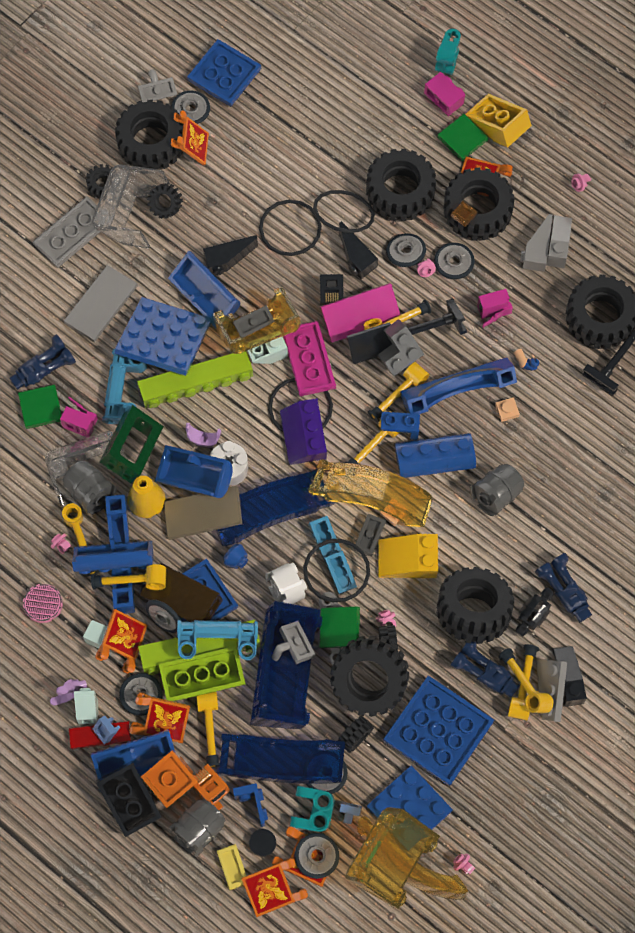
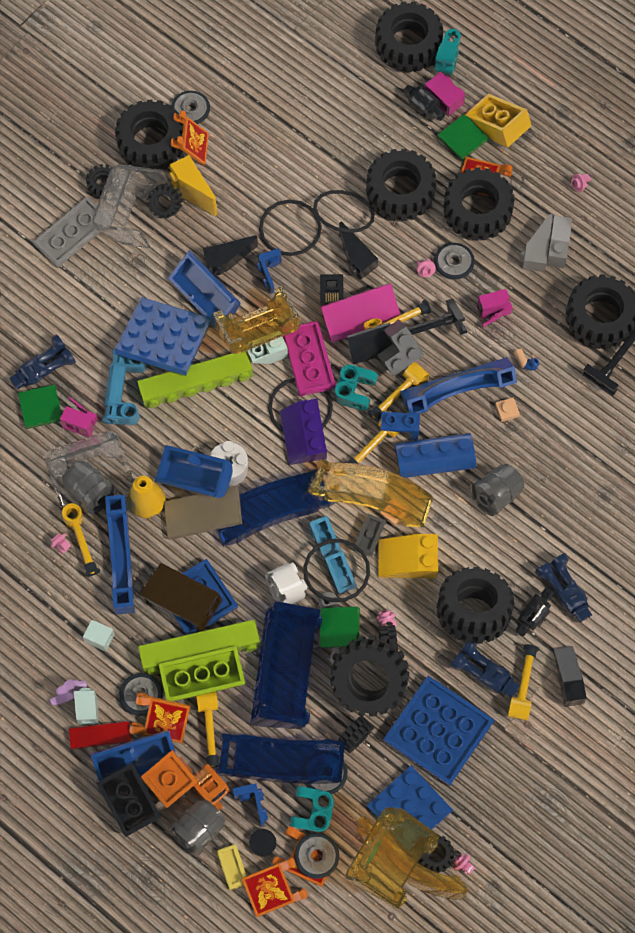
tile [23,584,63,623] -> none
light grey tile [64,265,138,342] -> none
blue container [72,538,153,574] -> none
yellow piece [91,564,166,590] -> none
medium blue tile [93,716,120,744] -> none
flag [95,609,148,674] -> none
dark green piece [99,405,164,484] -> none
light grey plate [138,69,177,102] -> none
wheel [145,600,180,633] -> none
dark azure piece [177,620,258,660] -> none
lavender helmet [185,422,221,448] -> none
blue plate [187,39,262,107] -> none
blue cone [223,544,248,569] -> none
dark grey plate [232,305,275,339] -> none
light grey plate [272,621,315,664] -> none
medium blue tile [339,801,362,824] -> none
light grey wheel [386,233,426,267] -> none
clear orange tile [451,201,477,227] -> none
yellow piece [498,648,553,713] -> none
light grey wing [536,658,567,722] -> none
none -> yellow slope [169,155,217,216]
none -> blue bracket [256,248,282,294]
none -> teal piece [335,364,378,411]
none -> black tyre [375,1,443,72]
none -> black piece [403,85,445,121]
none -> black tyre [417,834,454,874]

